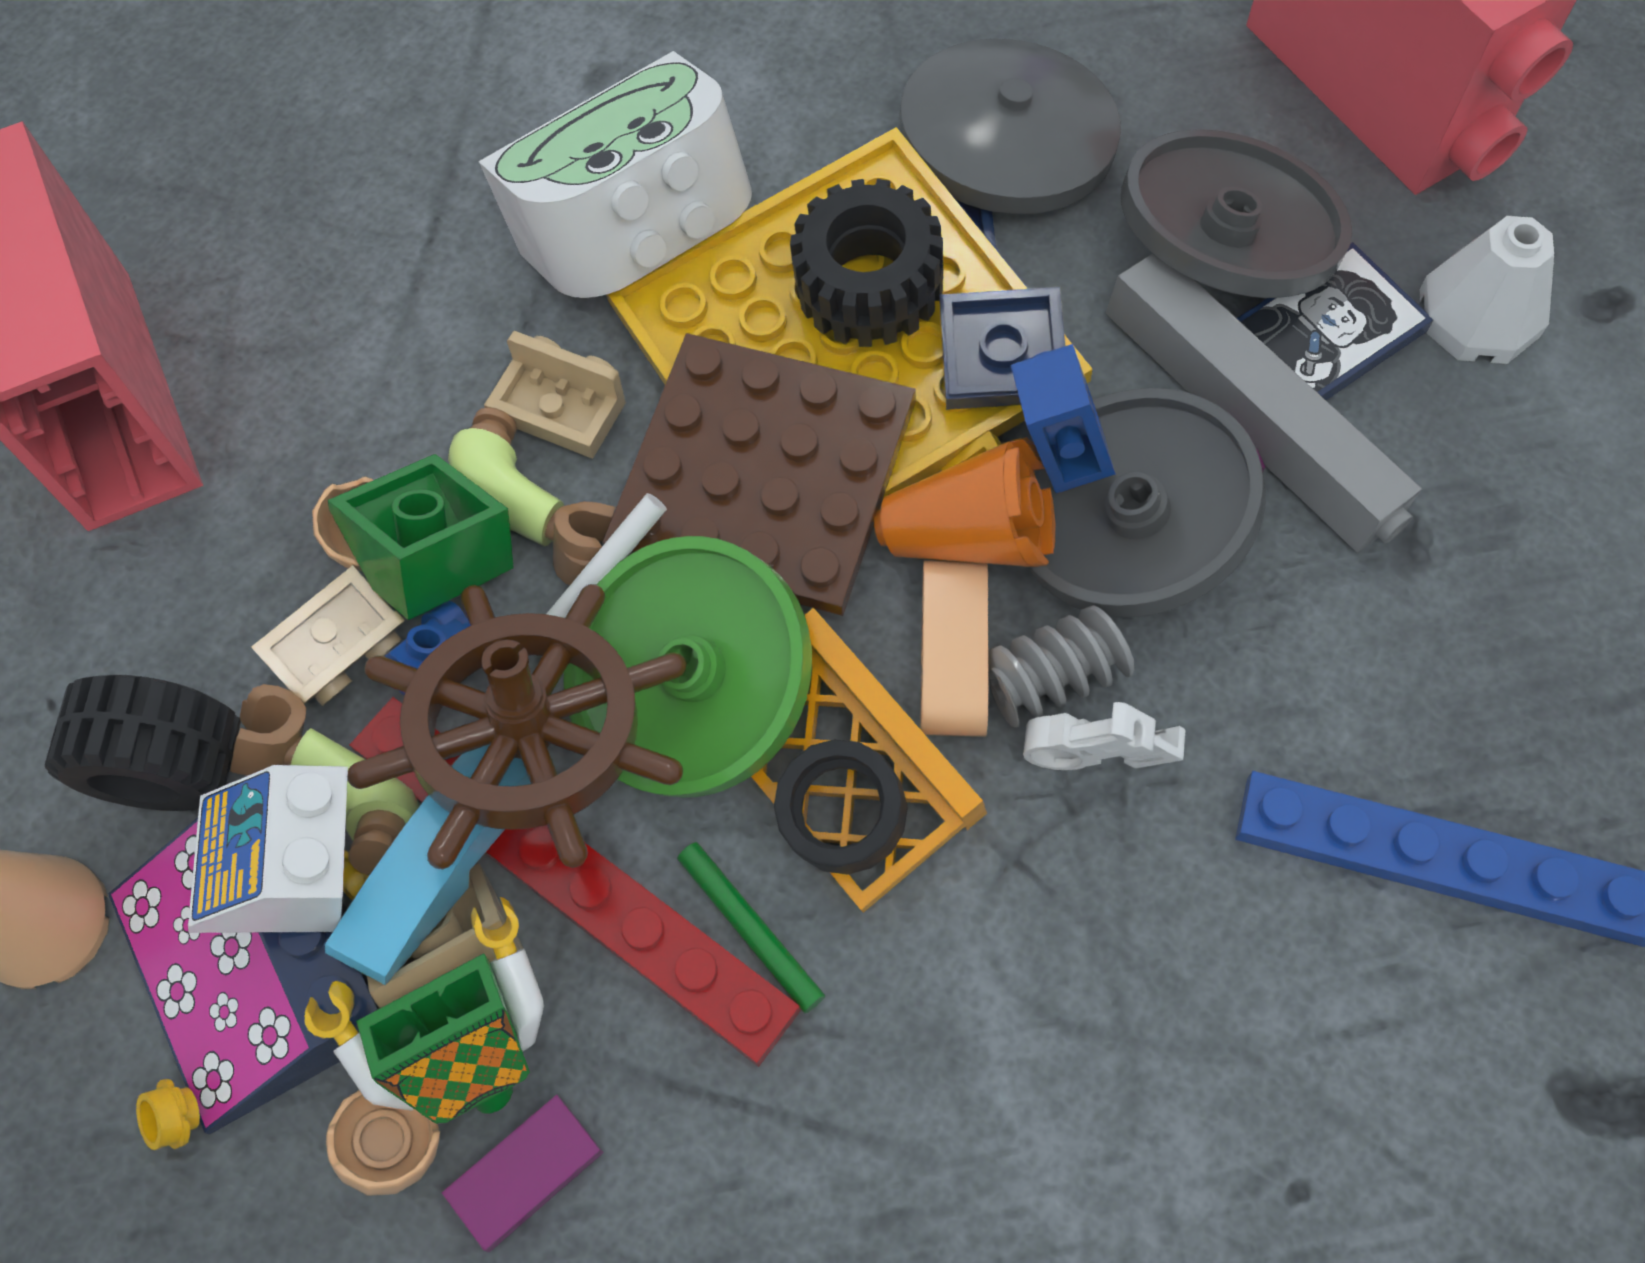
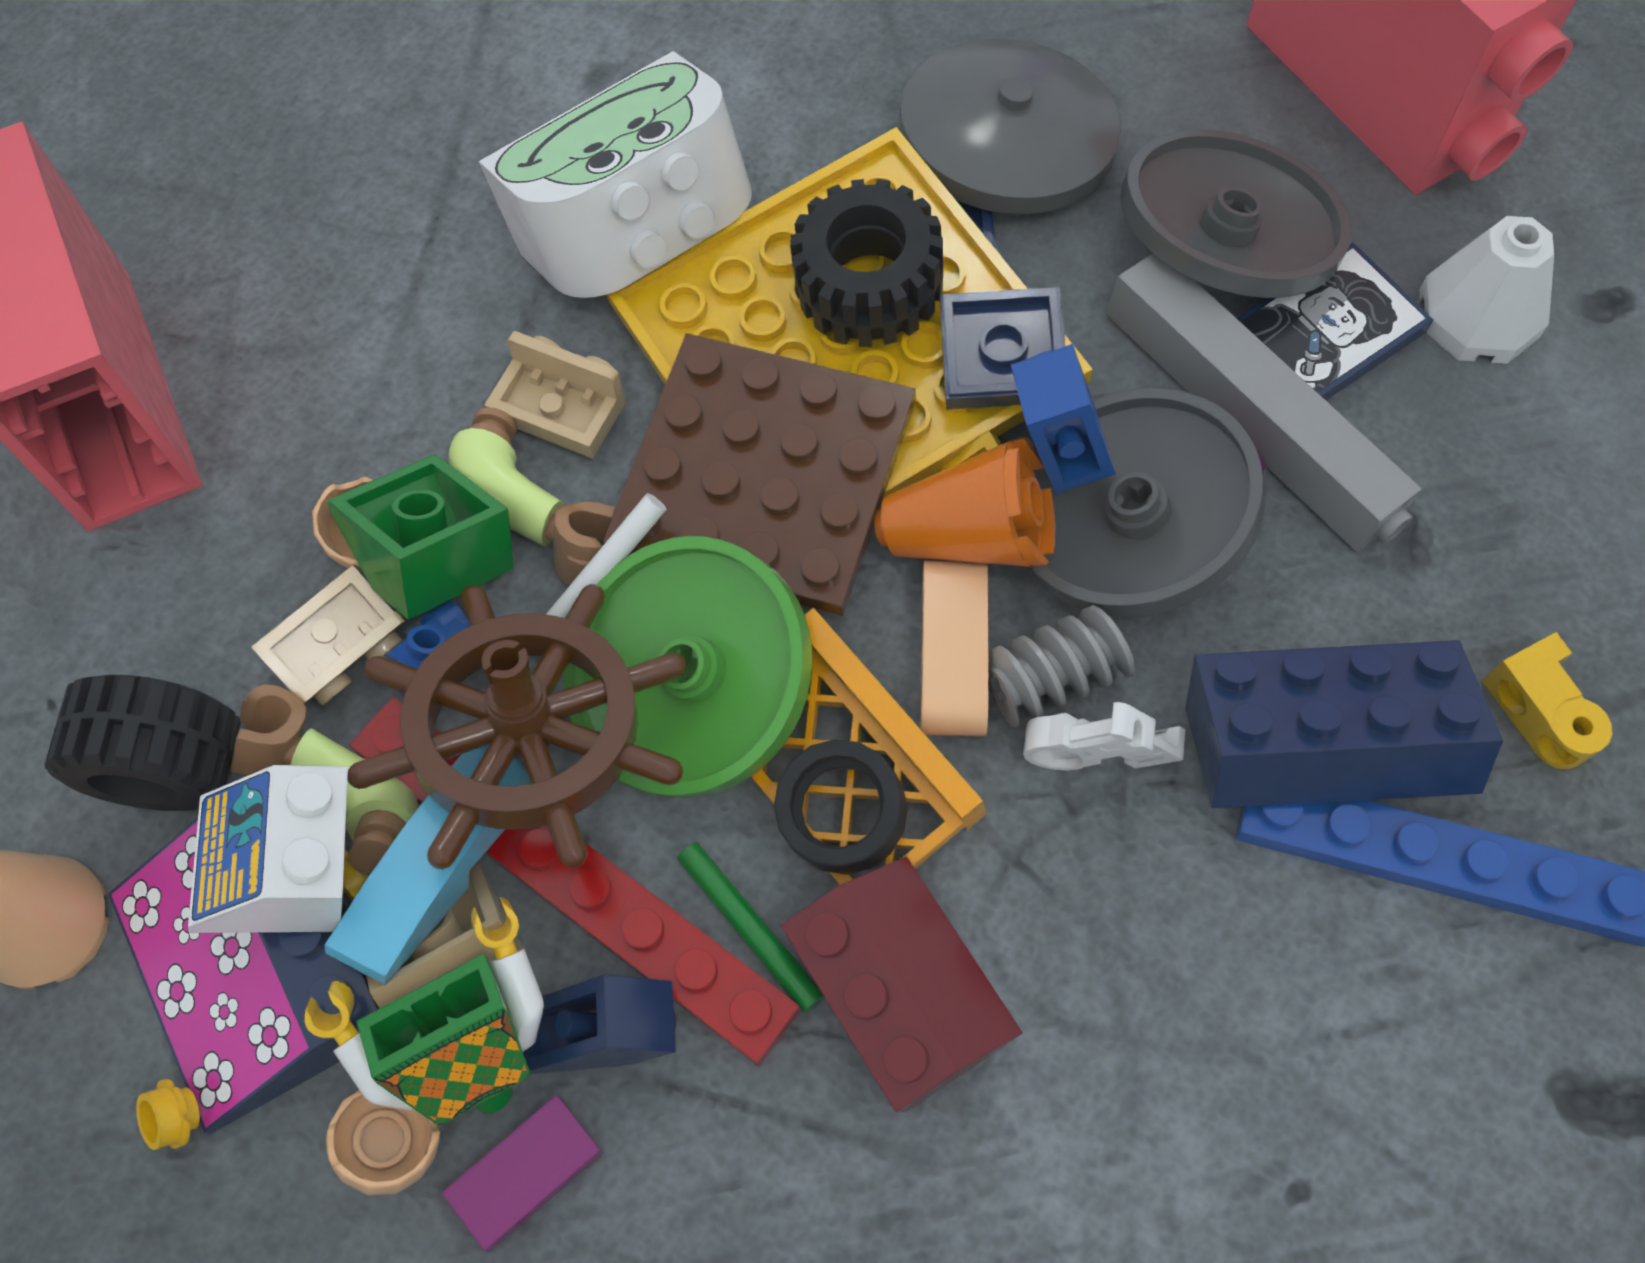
none -> dark blue slope [523,974,676,1074]
none -> dark red slope [780,856,1023,1113]
none -> dark blue brick [1185,640,1503,808]
none -> yellow leg [1482,632,1612,770]

